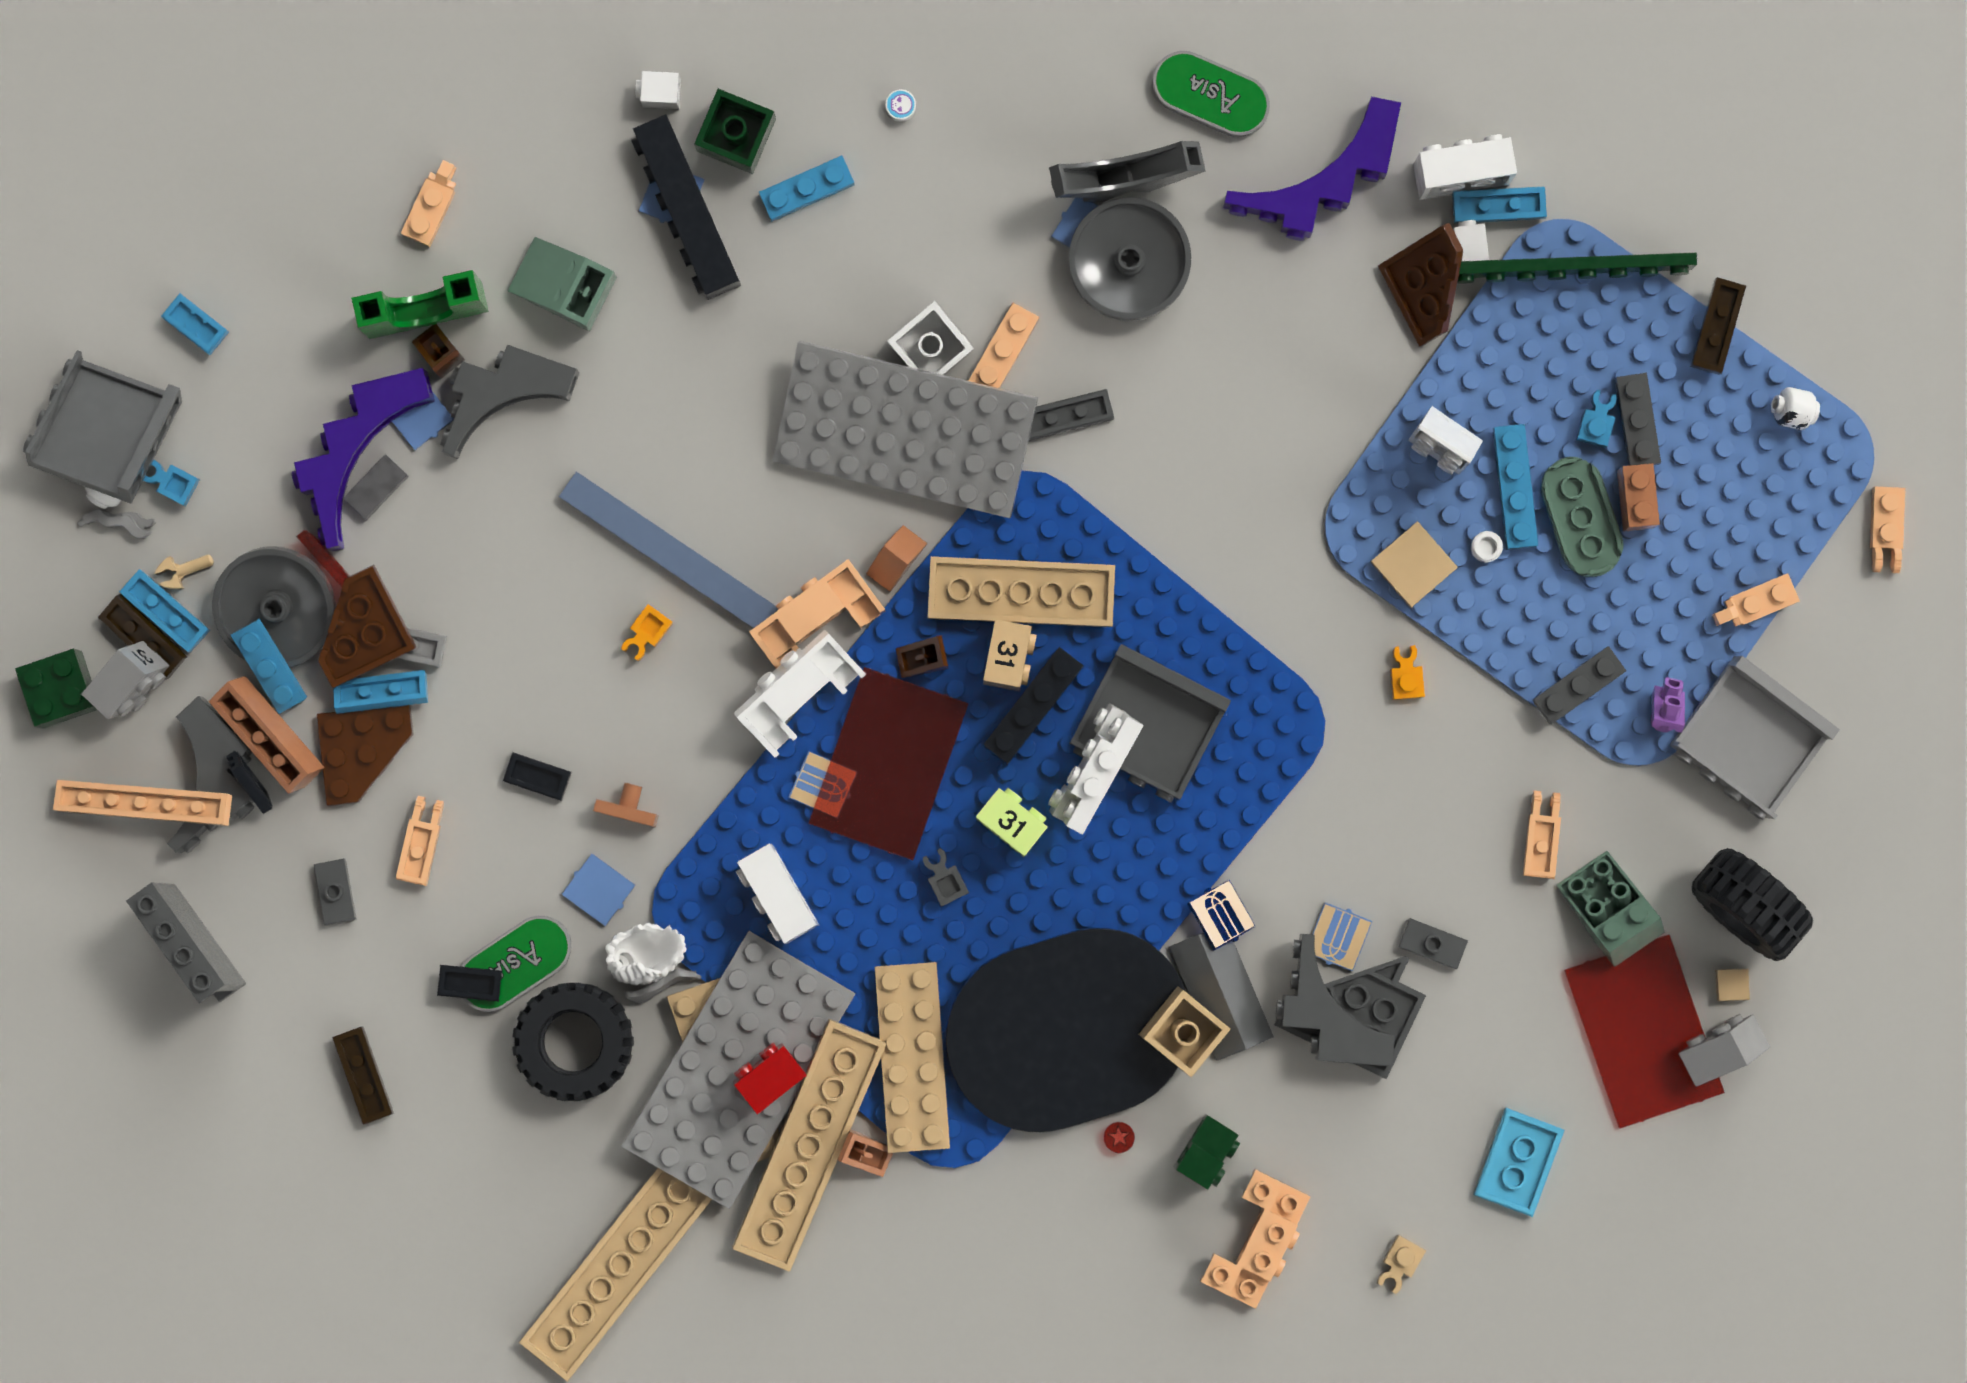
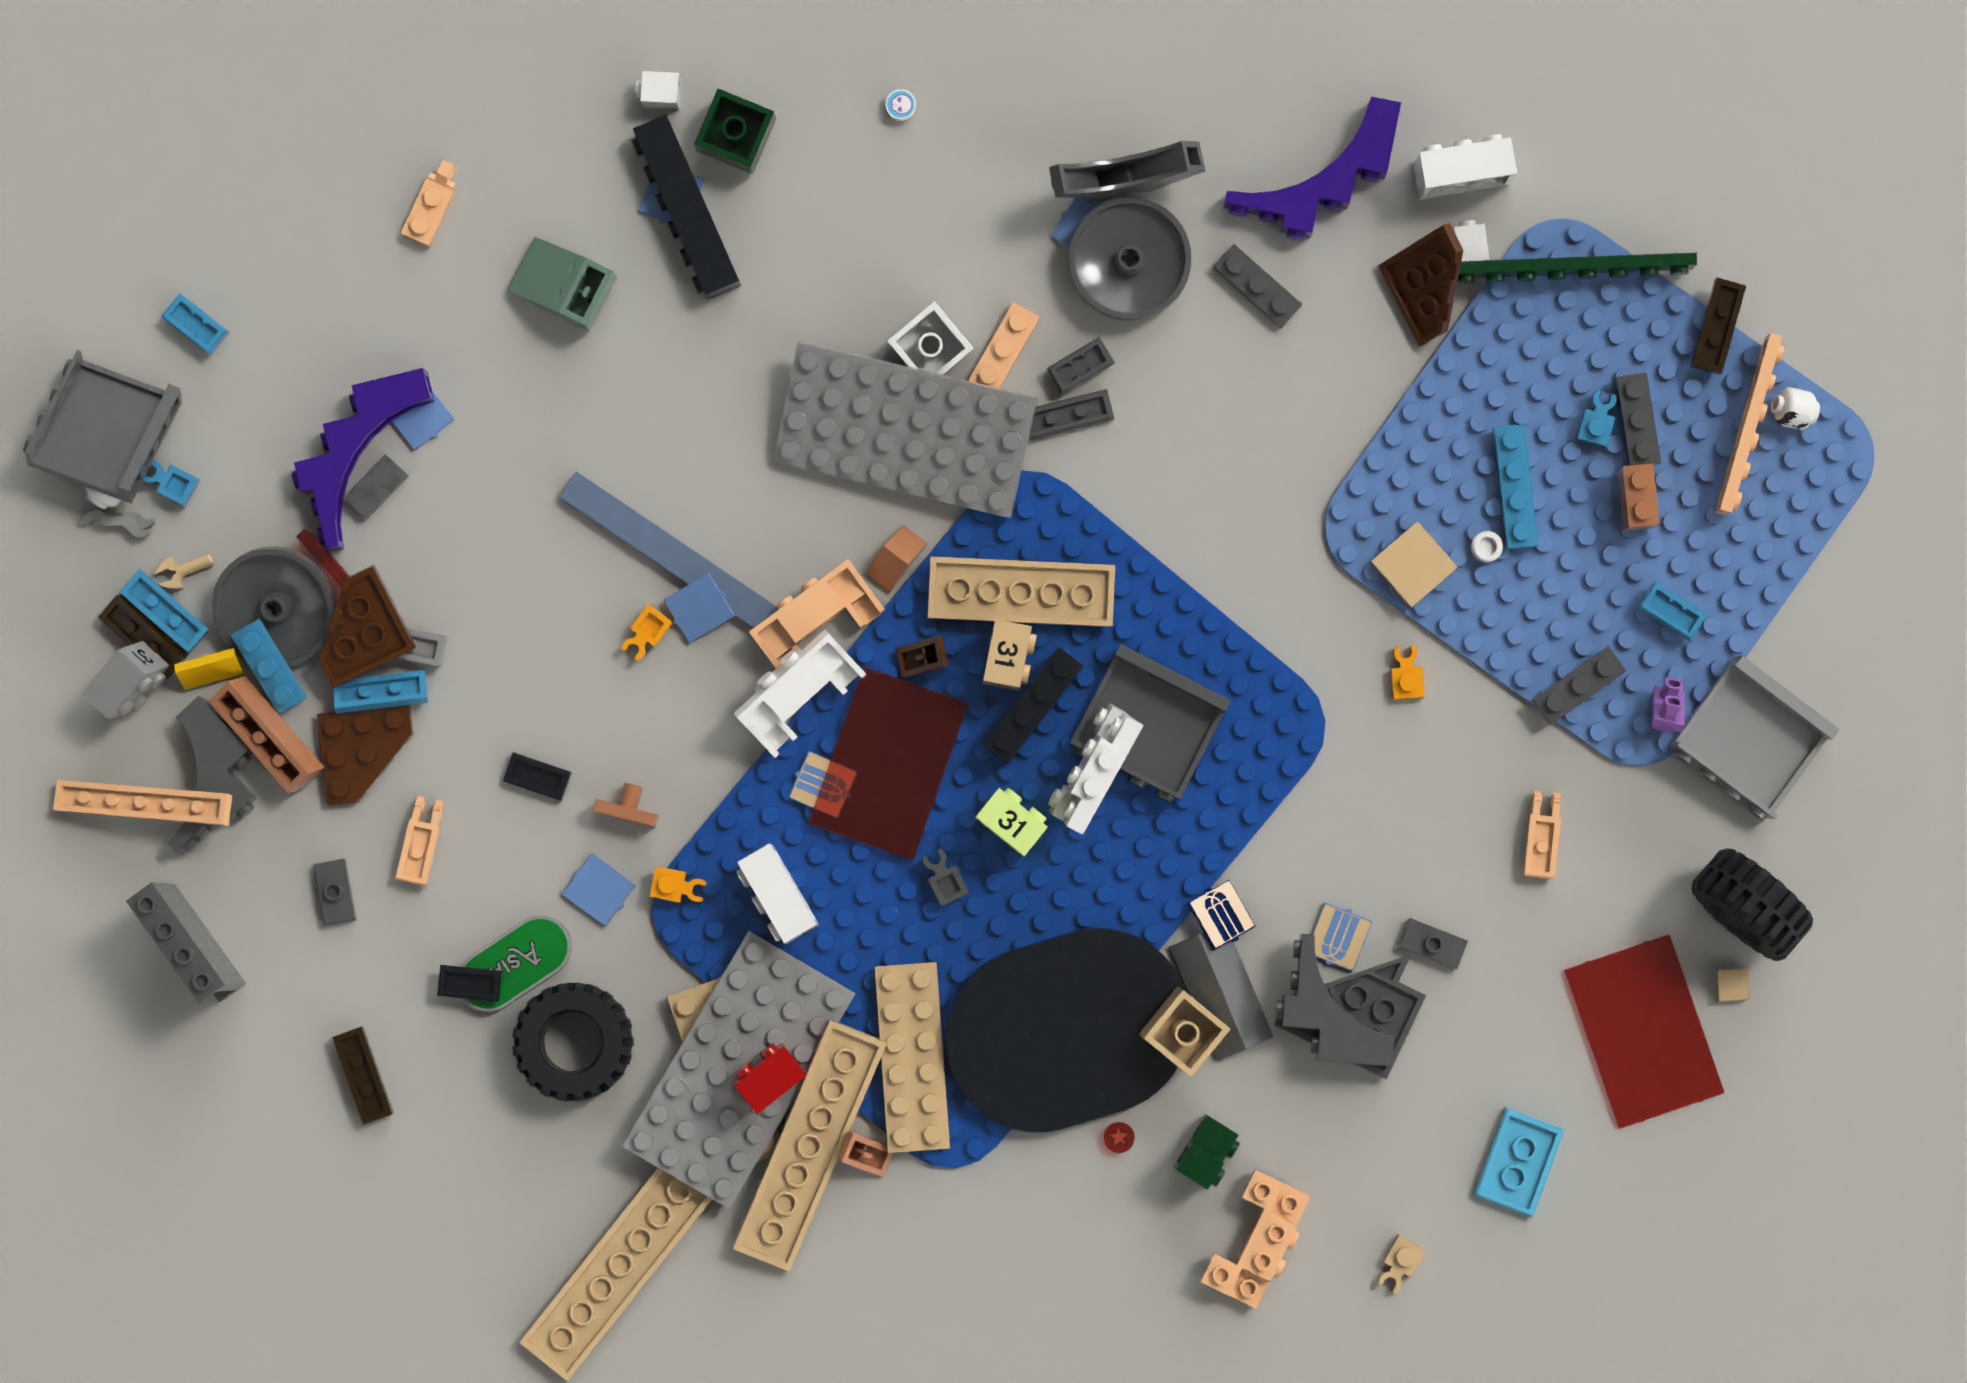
dark green brick [15,648,97,729] -> none
black tile [226,751,273,814] -> none
green arch [351,270,489,339] -> none
reddish brown slope [411,324,465,379] -> none
dark grey arch [440,345,580,459] -> none
white piece [605,923,687,985] -> none
light grey hair [625,969,702,1003] -> none
dark azure plate [759,155,855,222] -> none
green tile [1153,51,1270,137] -> none
white slope [1408,406,1483,475] -> none
dark azure plate [1452,187,1547,224] -> none
sand green tile [1541,457,1623,577] -> none
sand green slope [1557,851,1665,967] -> none
light grey brick [1679,1014,1770,1087] -> none
light nougat hinge [1712,573,1800,627] -> none
light nougat hinge [1870,486,1905,573] -> none
none -> yellow tile [174,648,244,690]
none -> light orange plate [649,866,707,903]
none -> medium blue piece [664,573,735,643]
none -> dark grey plate [1047,337,1115,396]
none -> dark grey plate [1213,244,1302,329]
none -> dark azure plate [1637,581,1707,641]
none -> light nougat plate [1714,333,1784,516]

